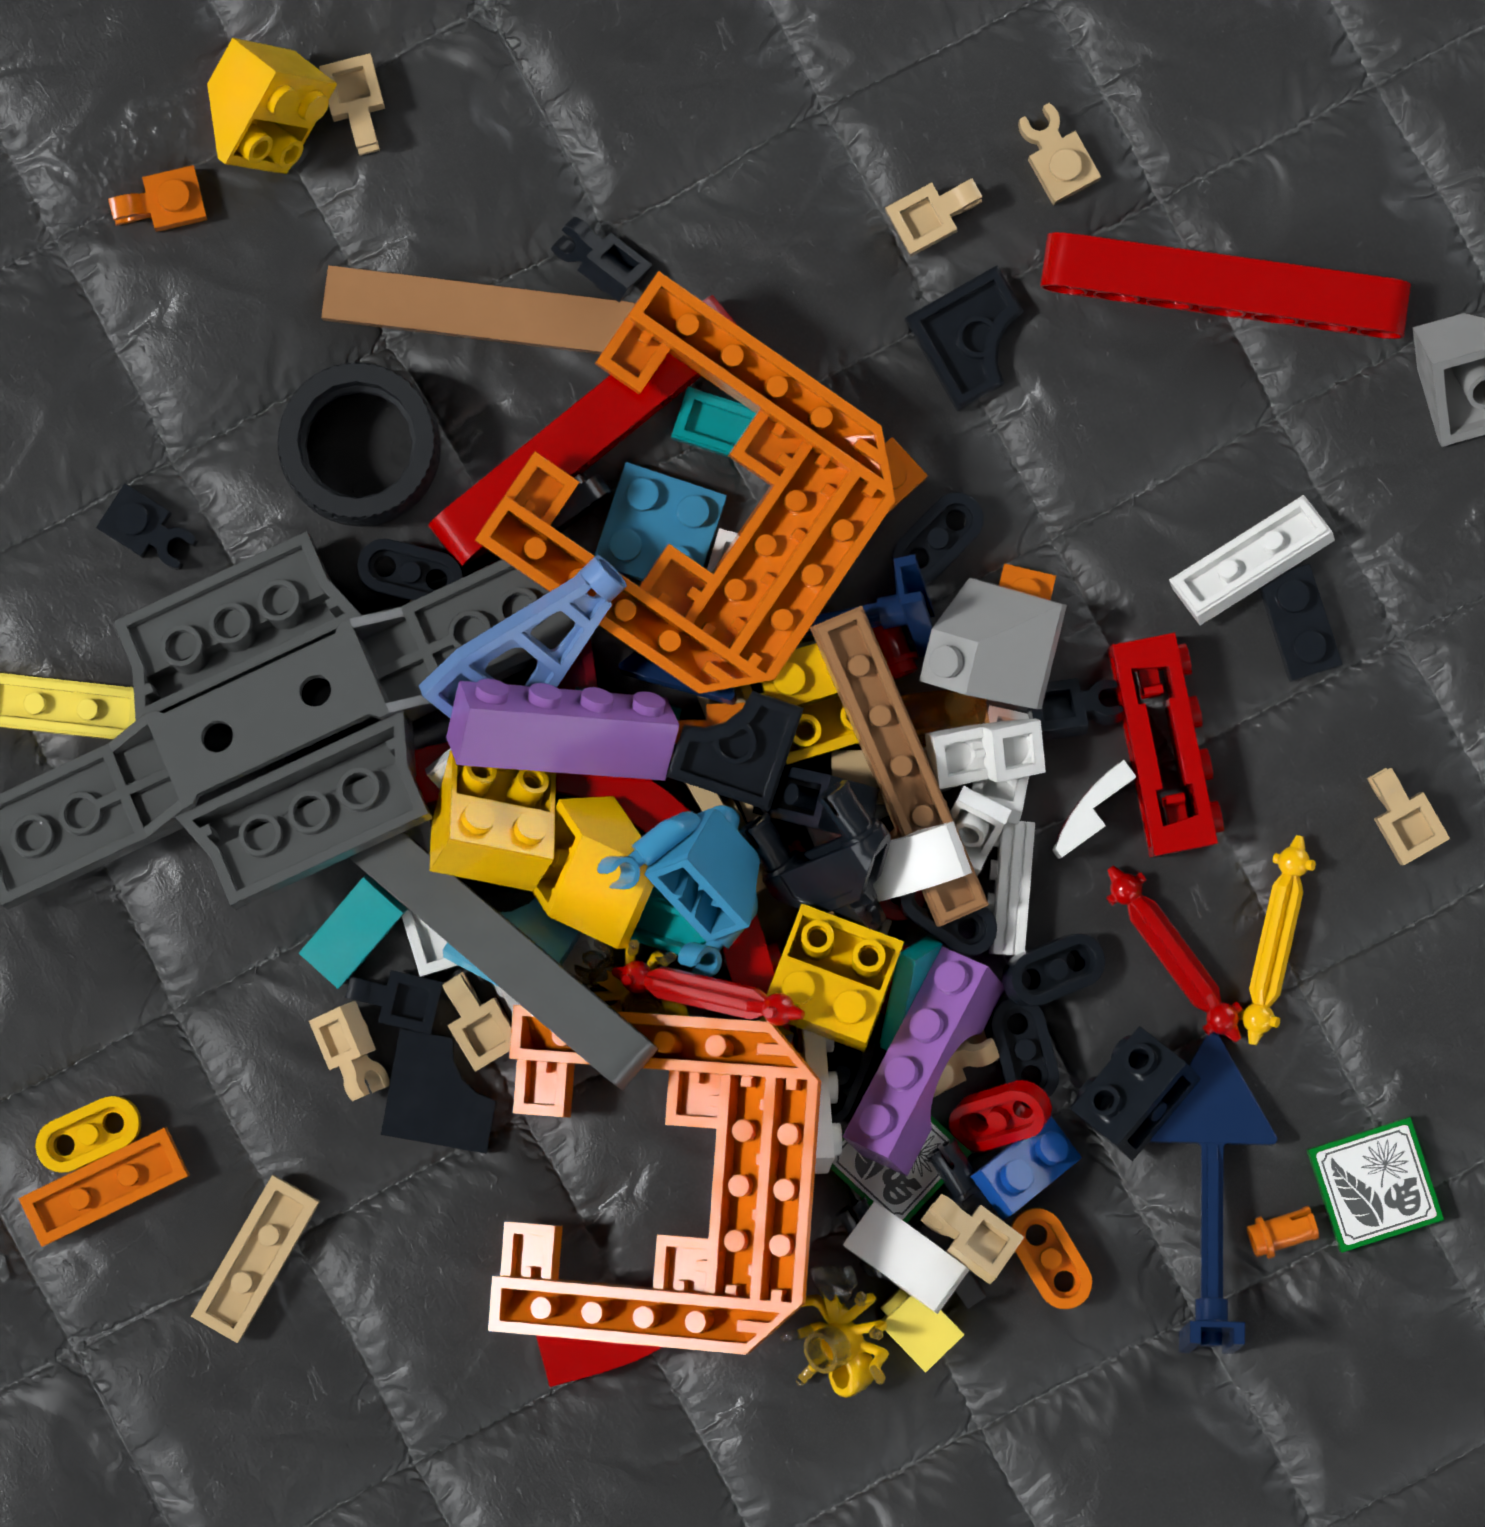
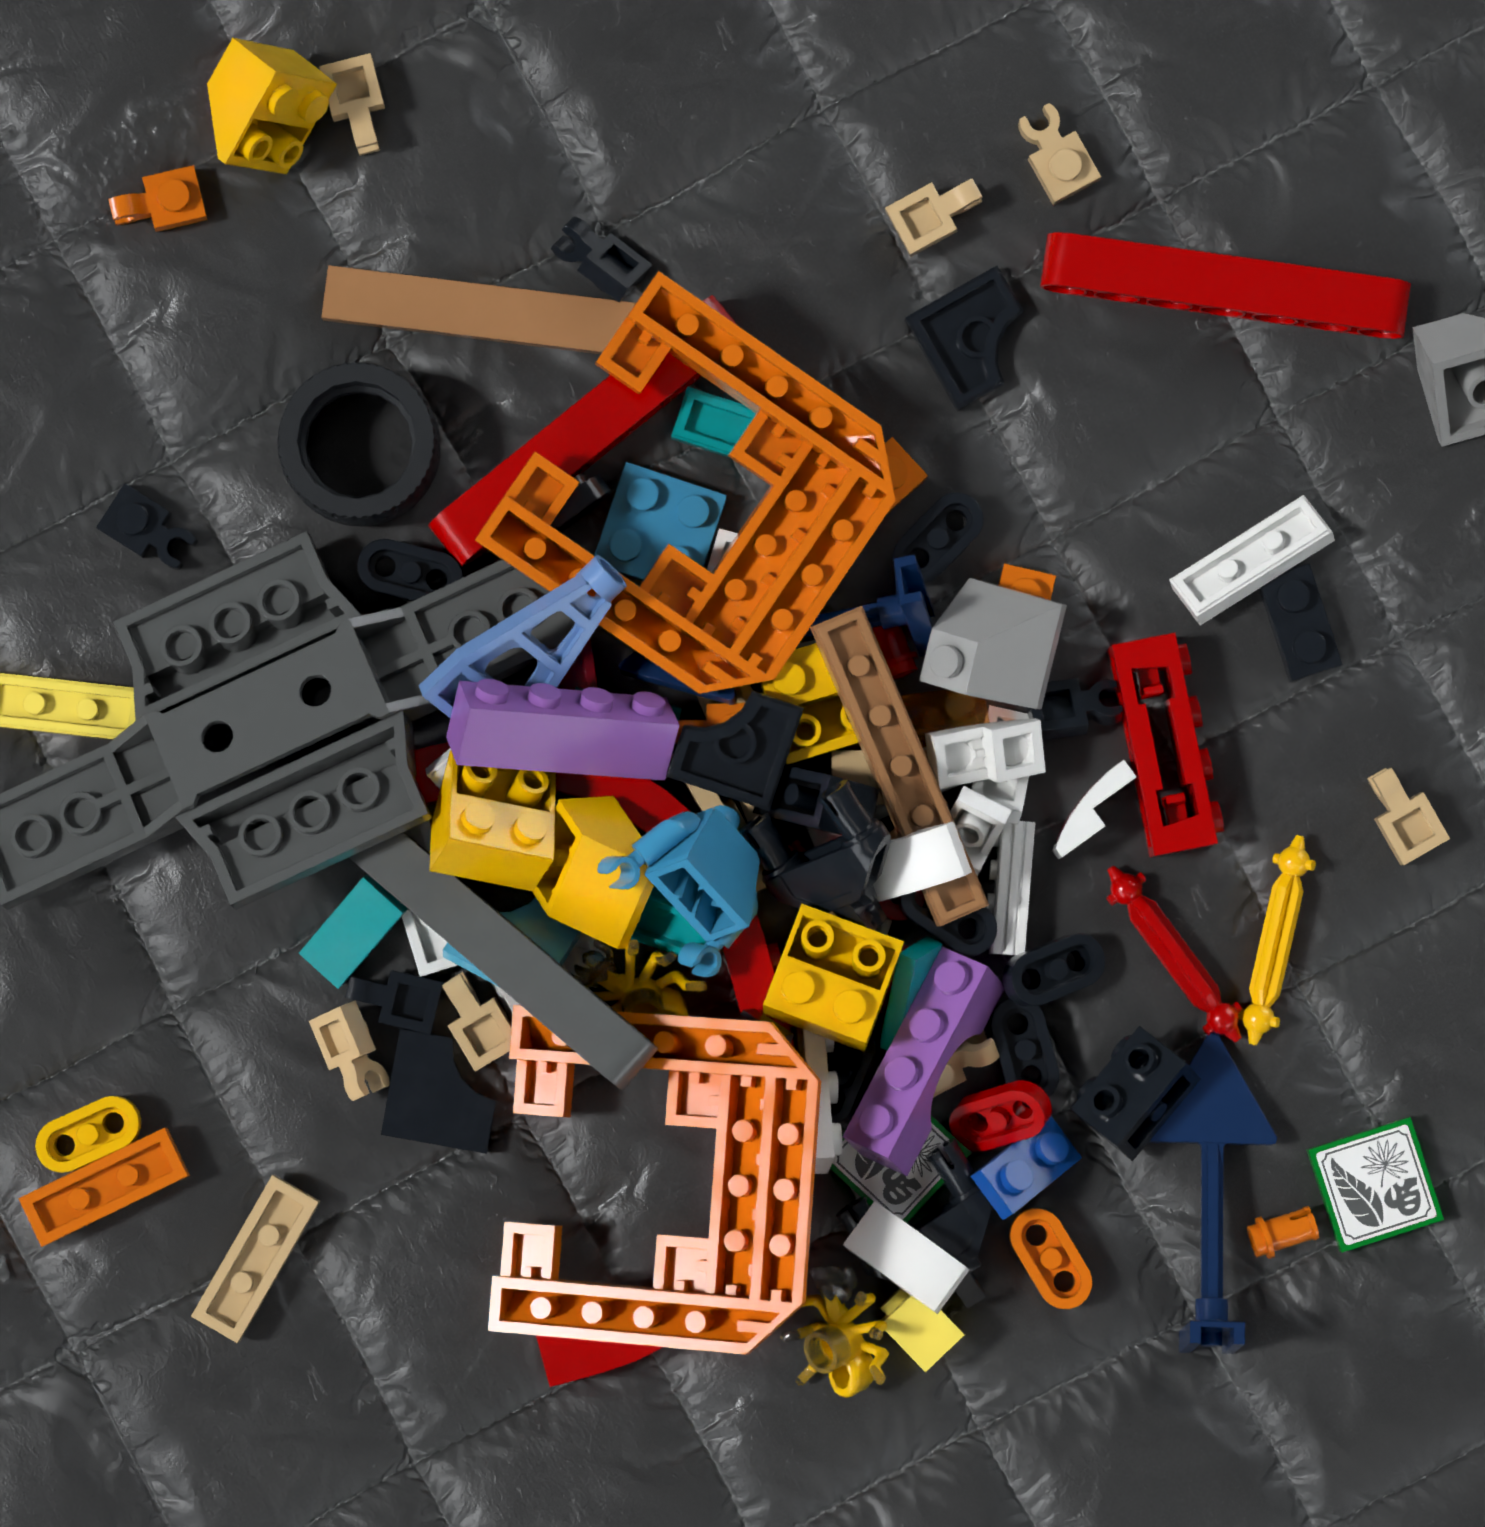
red wheel [612,961,805,1026] -> none
tan plate [921,1194,1024,1284] -> none

